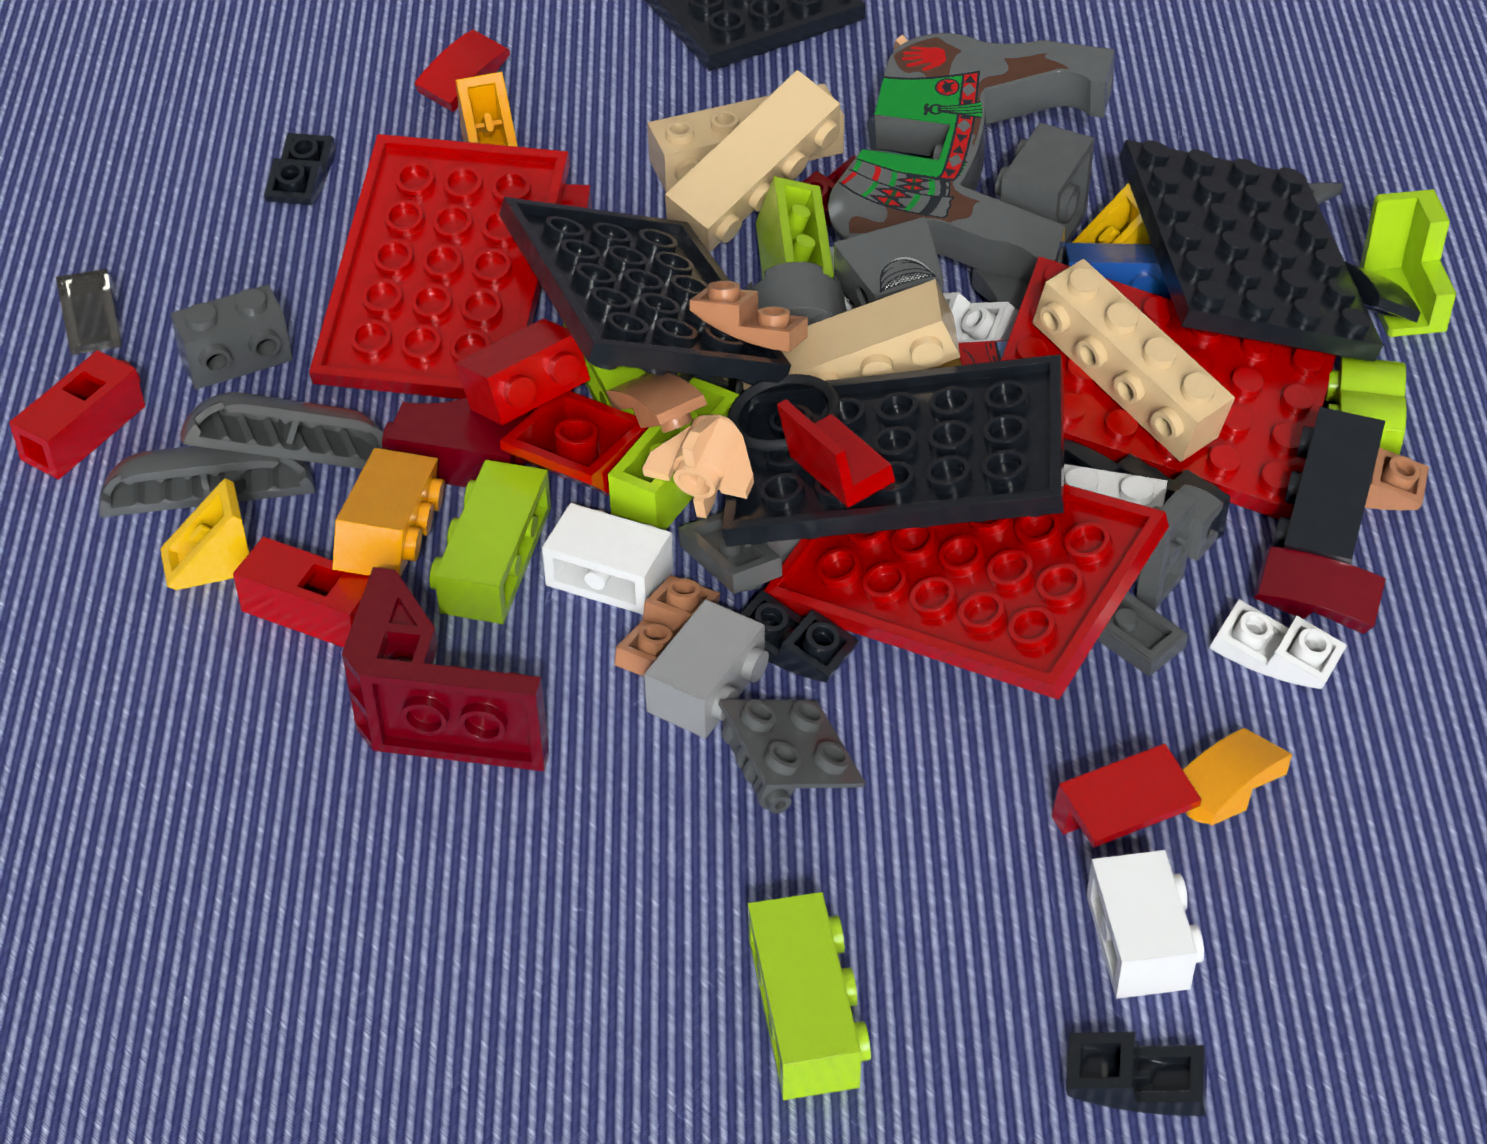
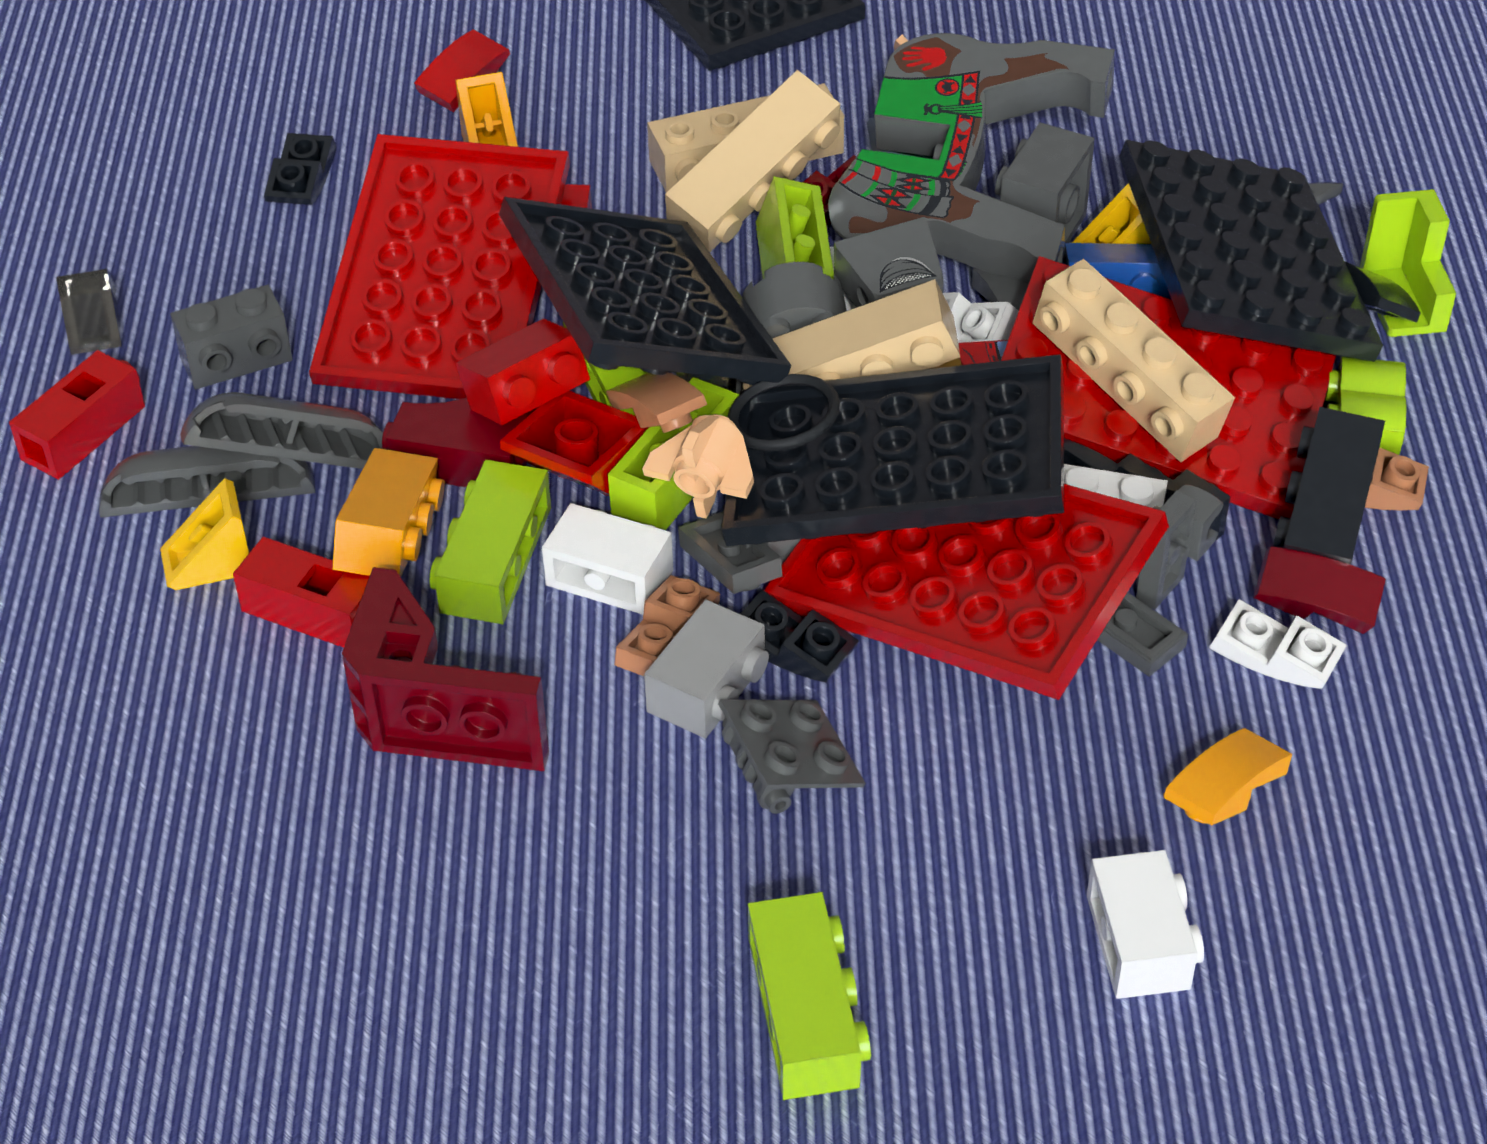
nougat slope [690,281,808,352] -> none
red panel [777,399,895,508] -> none
red panel [1051,743,1202,848] -> none
black slope [1066,1032,1207,1116] -> none

